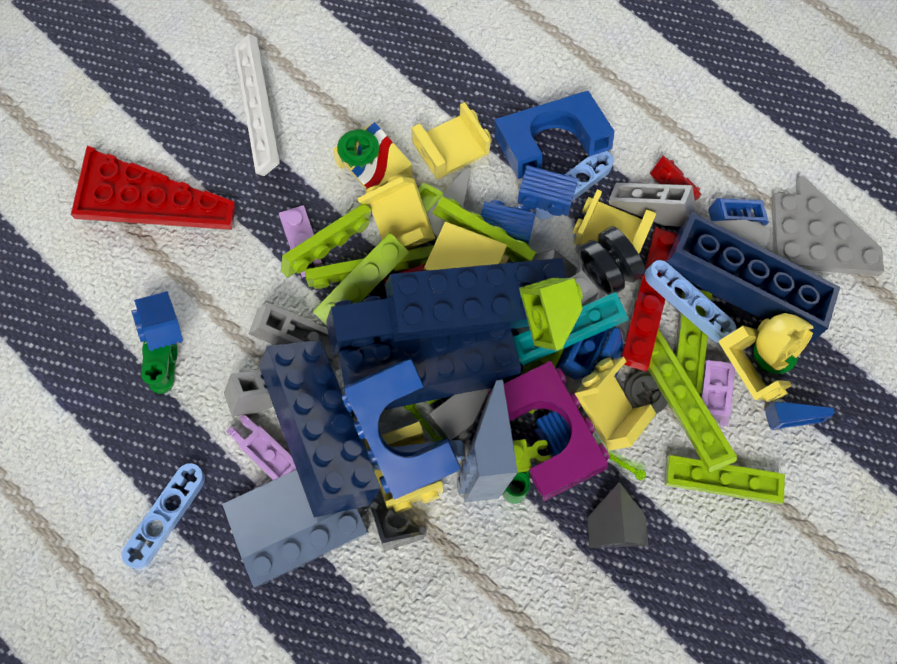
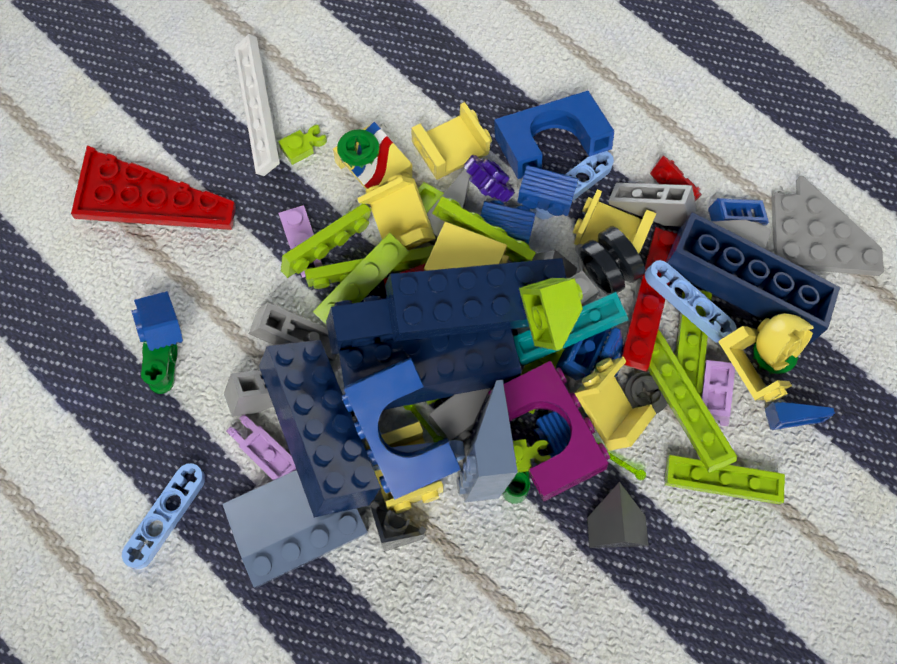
none -> lime plate [278,125,327,165]
none -> dark purple gear [464,155,515,202]

